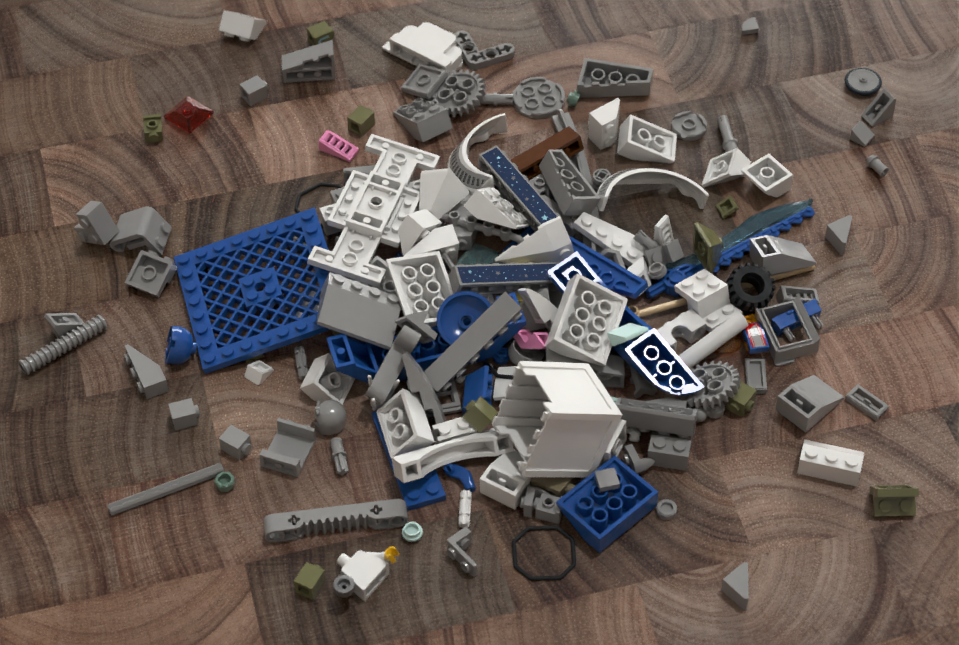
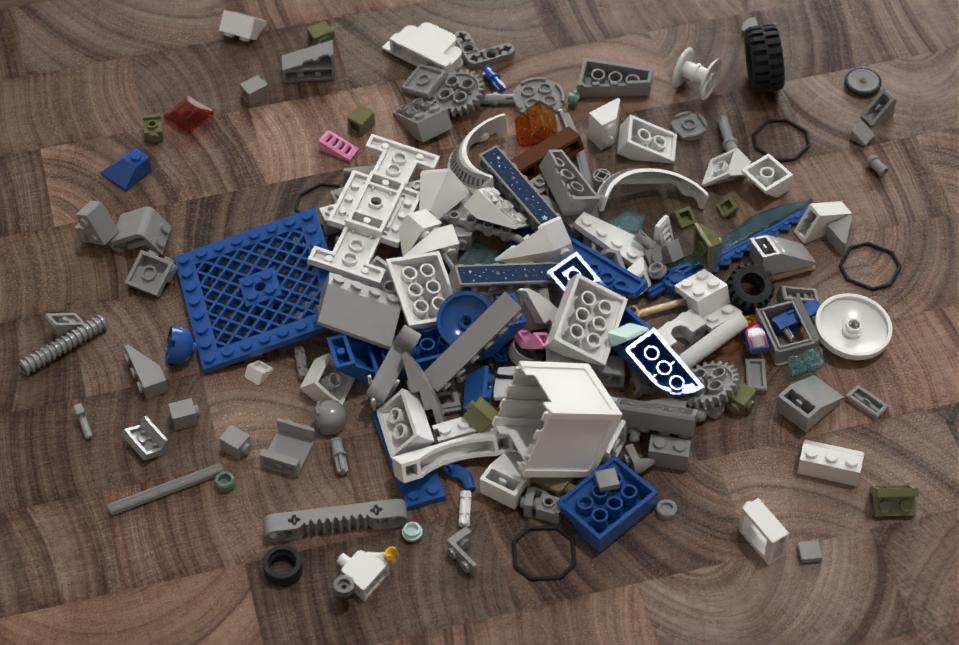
olive brick [294,562,326,600] -> none
light grey slope [395,310,437,344] -> none
light grey slope [721,562,749,610] -> none
none -> light grey bar [73,403,93,439]
none -> blue slope [101,148,152,192]
none -> light grey bracket [122,416,168,460]
none -> black tyre [262,545,303,587]
none -> blue axle [482,66,506,94]
none -> clear orange slope [514,100,558,147]
none -> clear light blue slope [604,211,645,235]
none -> olive slope [670,206,697,229]
none -> white piece [671,47,722,100]
none -> white window [738,498,789,565]
none -> black tyre [744,24,785,94]
none -> black piece [752,118,811,162]
none -> clear light blue hips [788,347,826,377]
none -> white slope [793,201,852,244]
none -> light grey tile [797,540,822,563]
none -> white dish [814,293,892,360]
none -> black piece [839,242,901,291]

